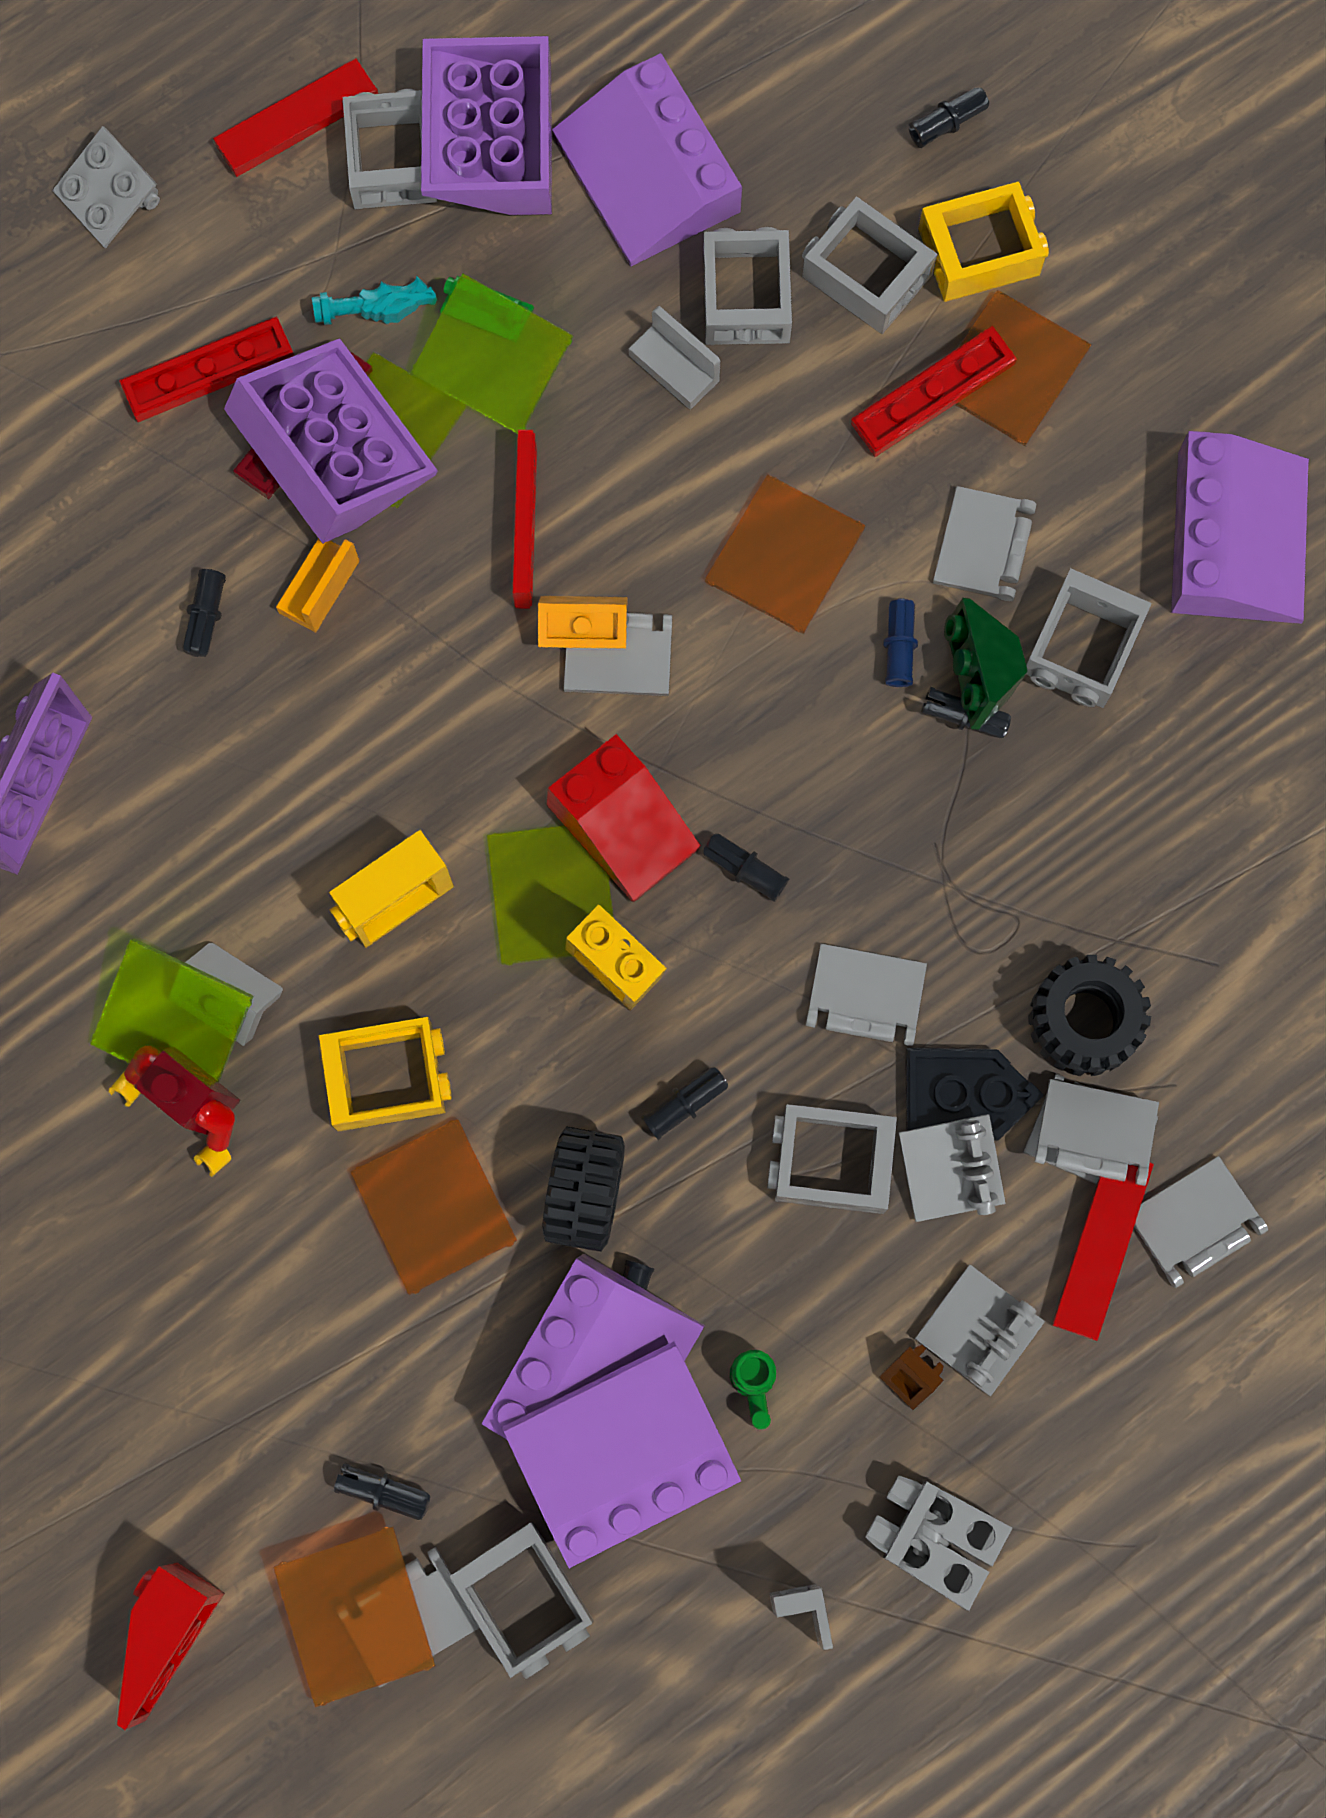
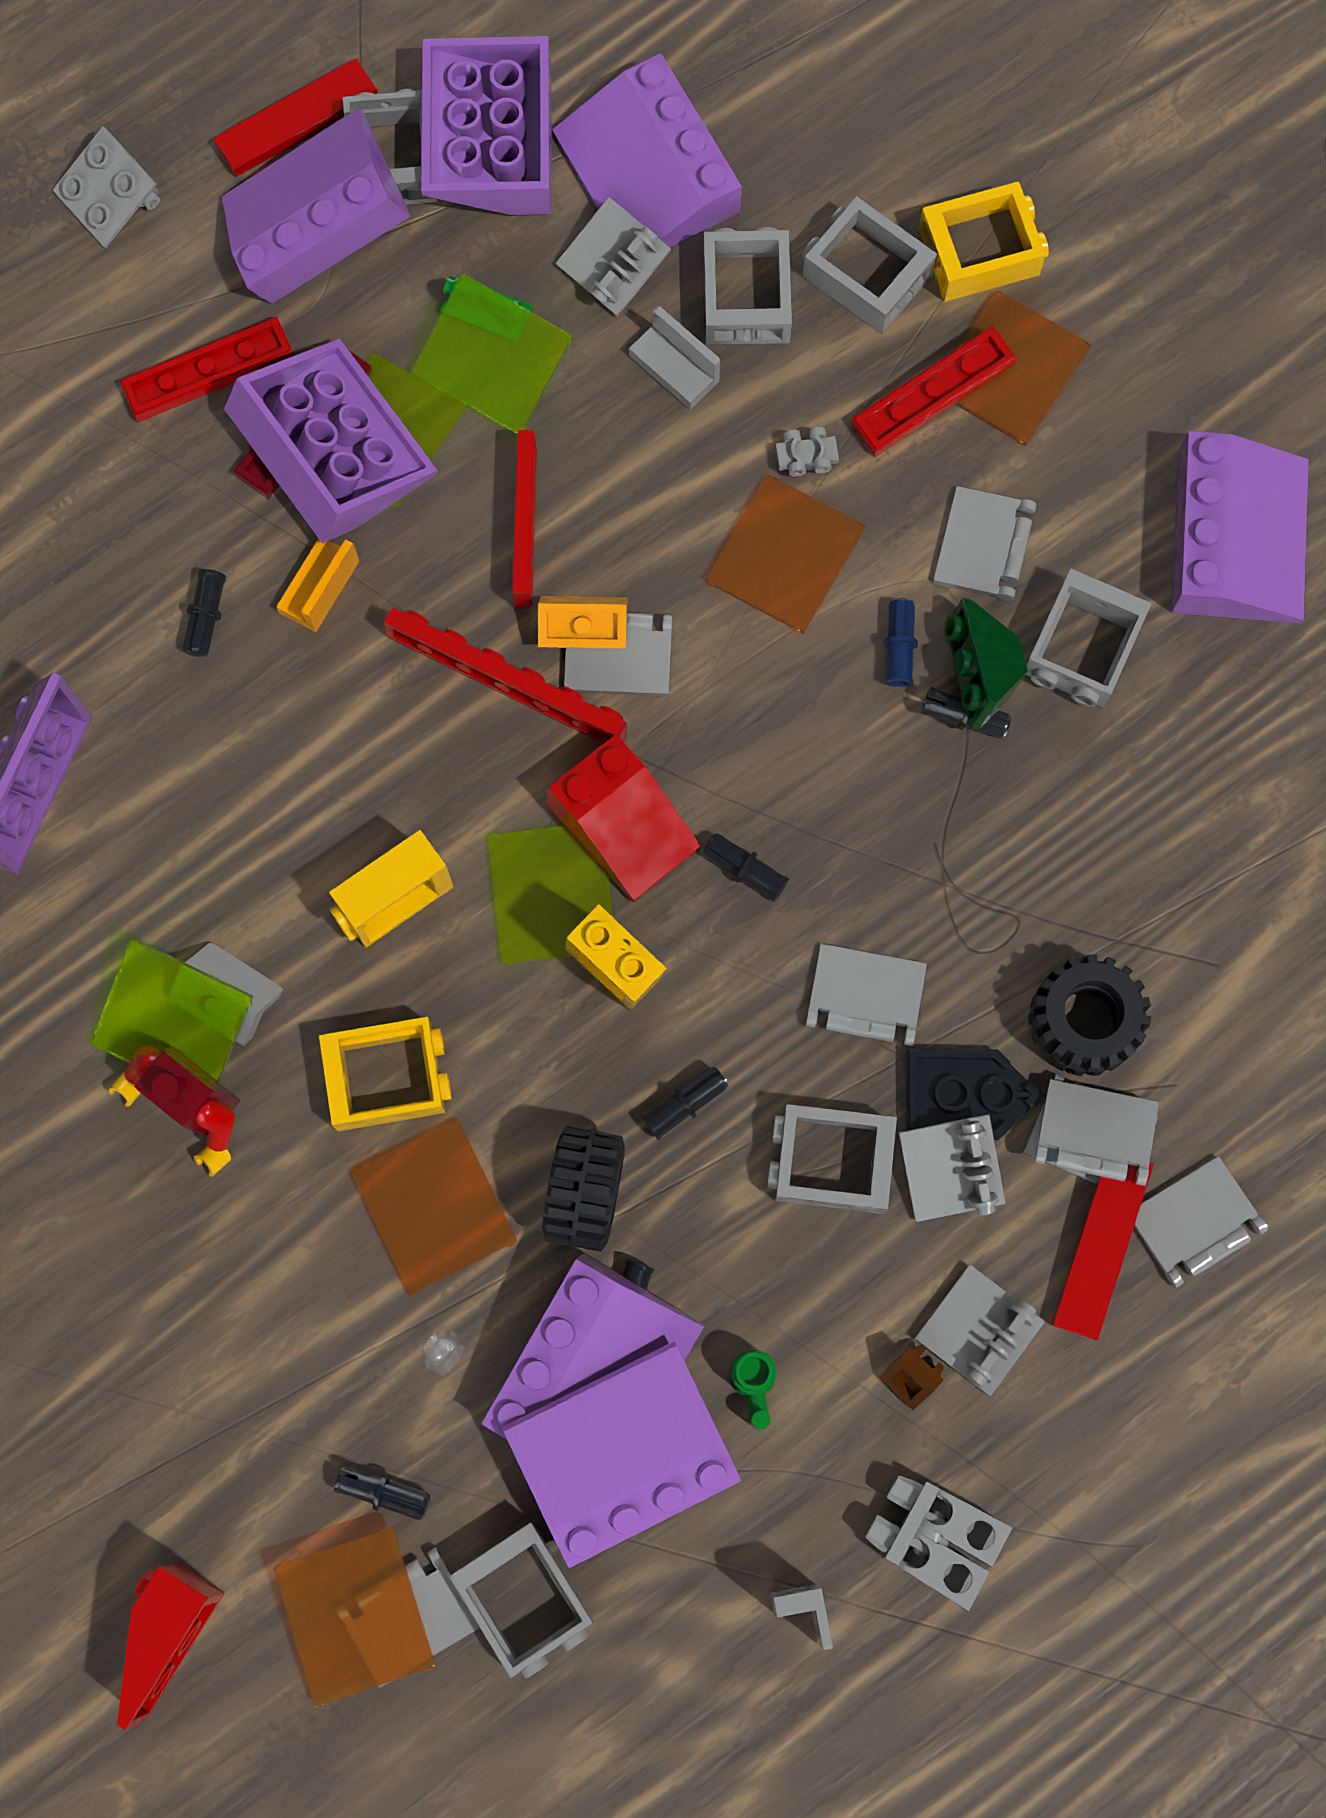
teal piece [312,276,437,325] -> none
black axle [908,88,989,148] -> none
none -> medium lavender slope [222,108,411,304]
none -> red plate [384,607,627,744]
none -> clear plate [422,1331,465,1376]
none -> light grey hinge [555,197,672,316]
none -> light grey piece [776,427,839,477]

